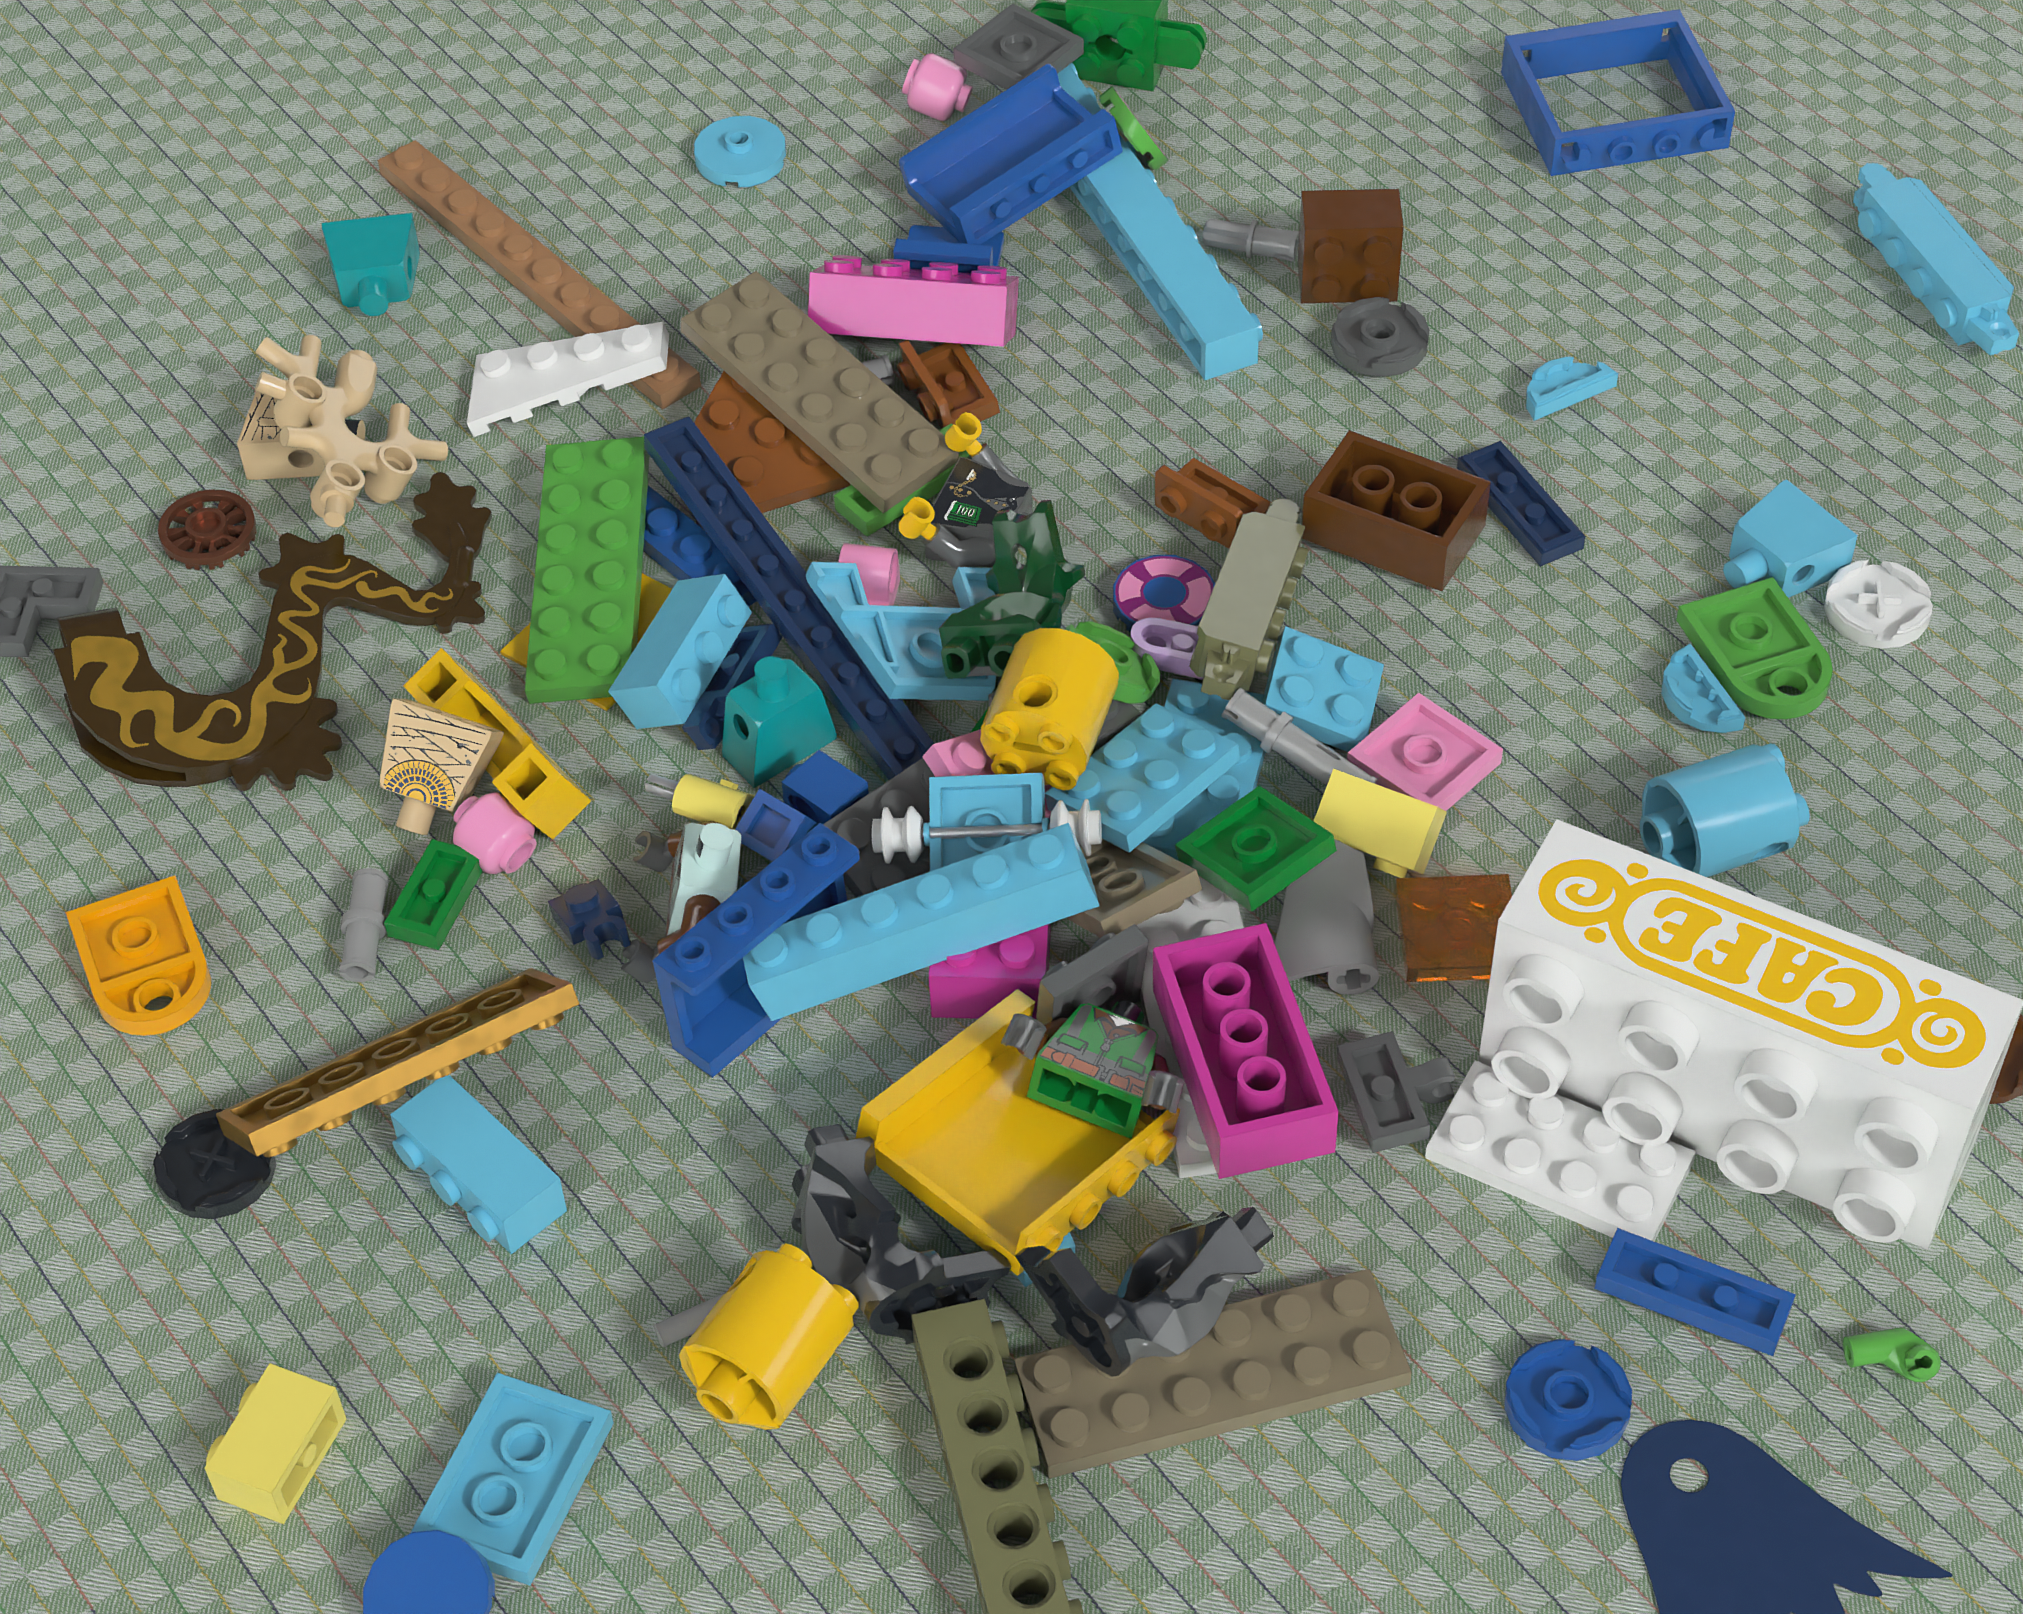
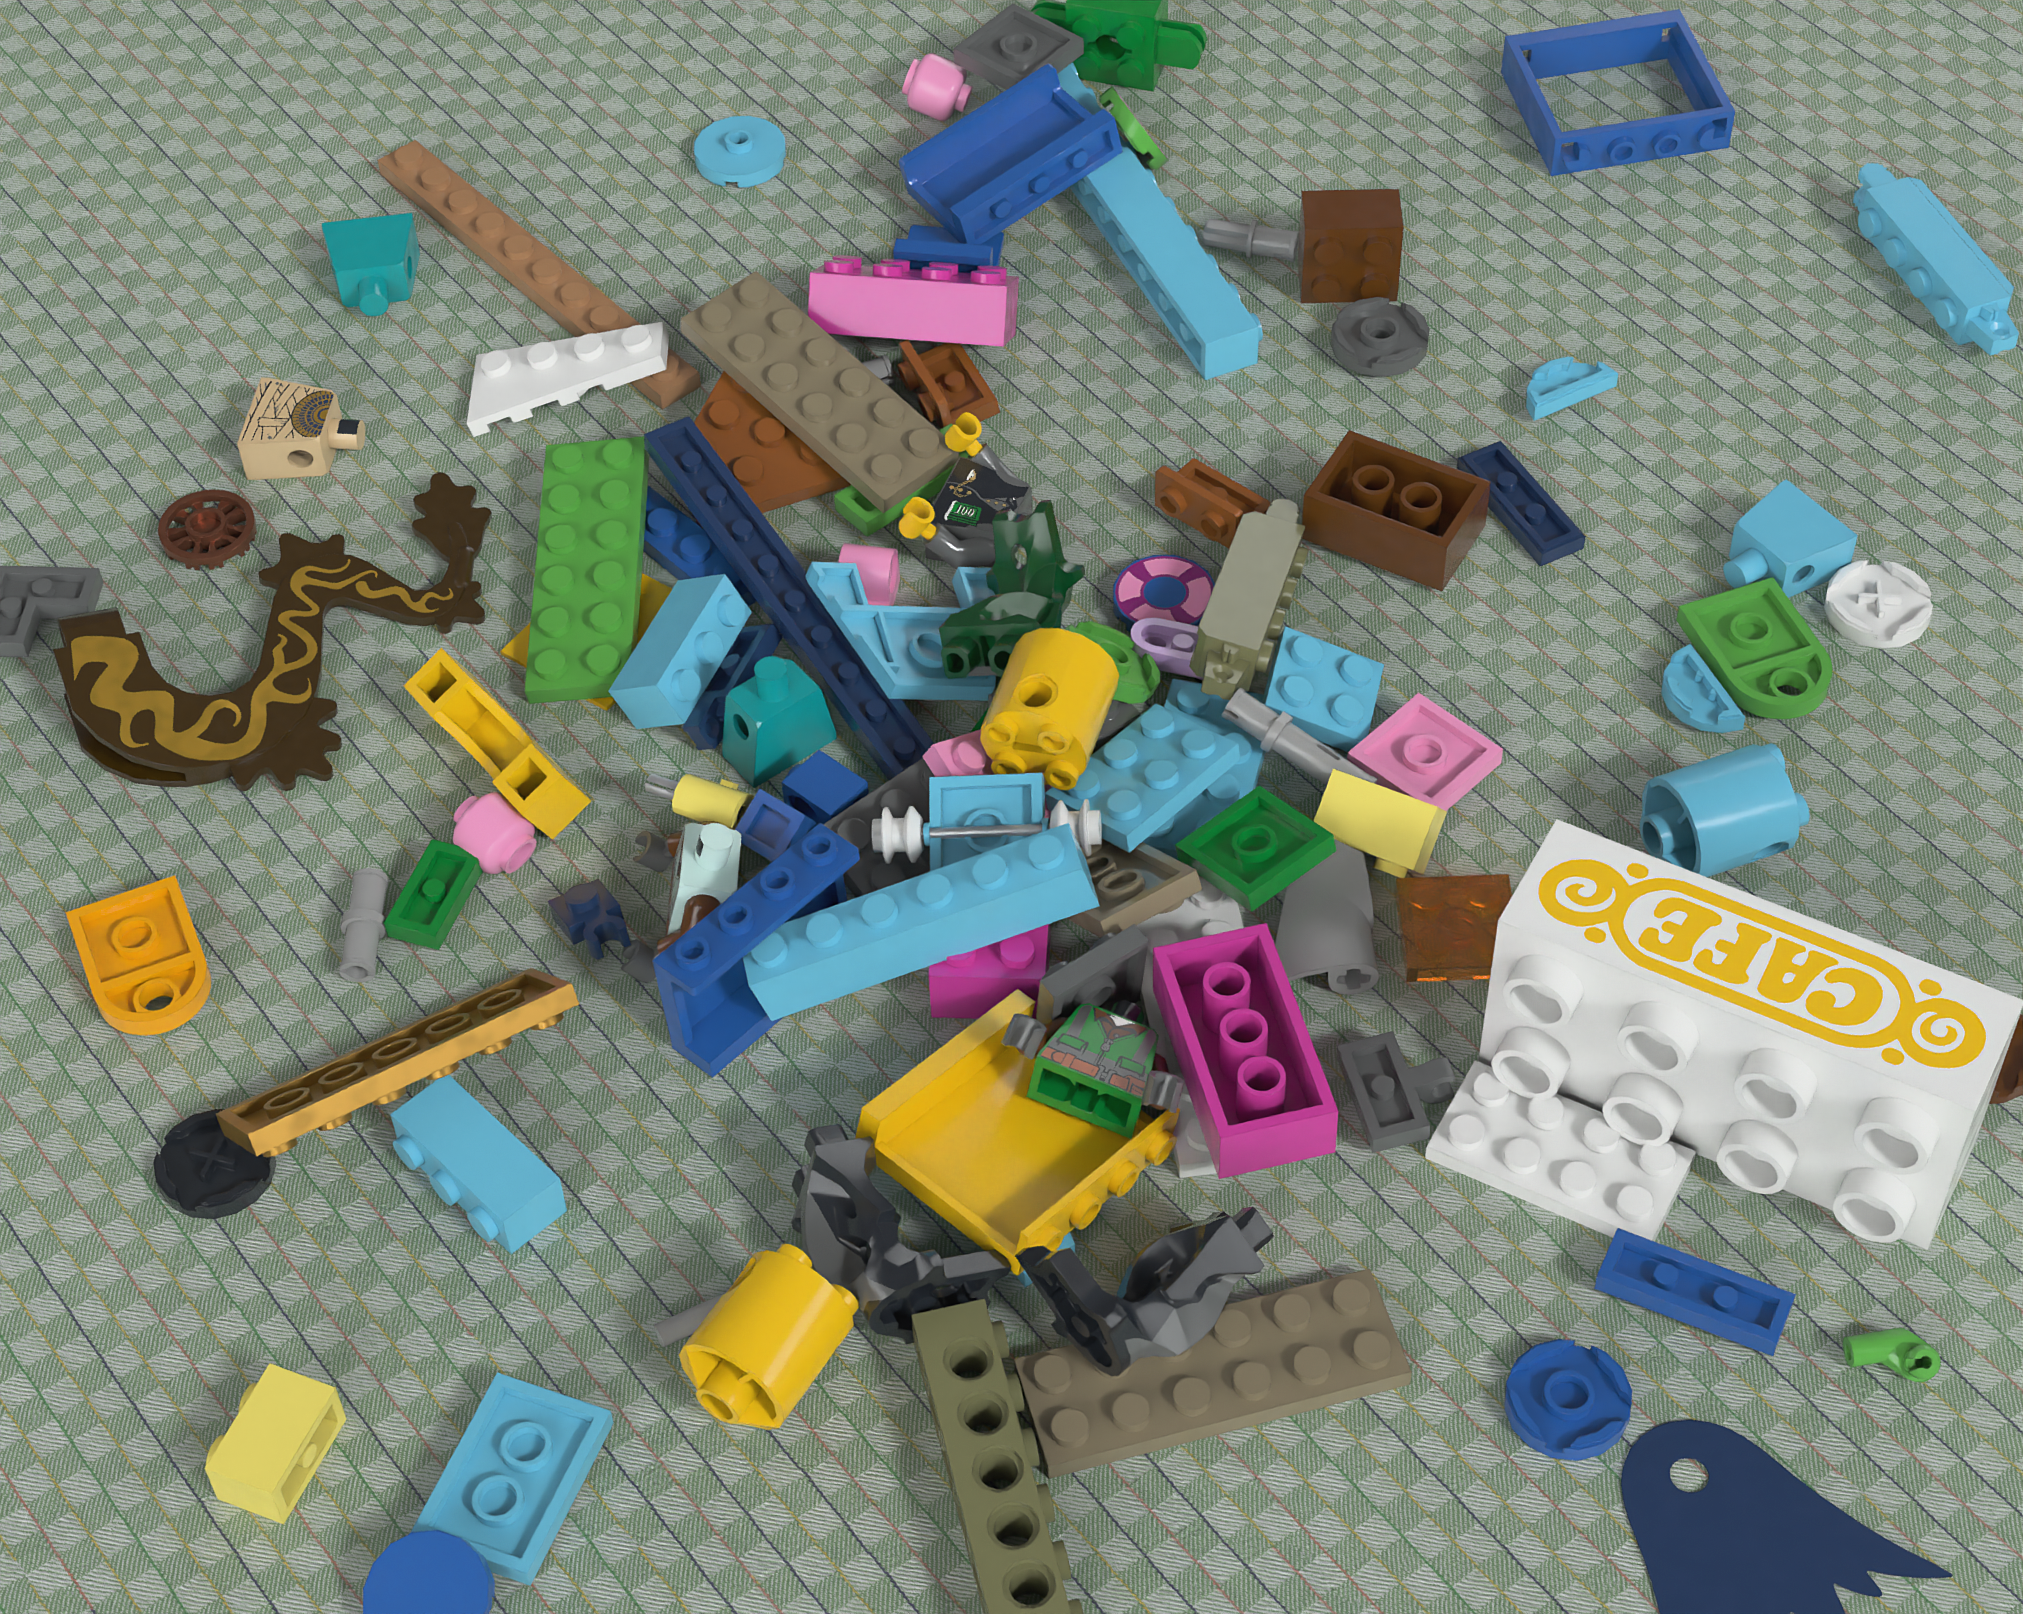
tan plant [255,335,448,527] -> none
tan torso [379,698,504,835] -> none

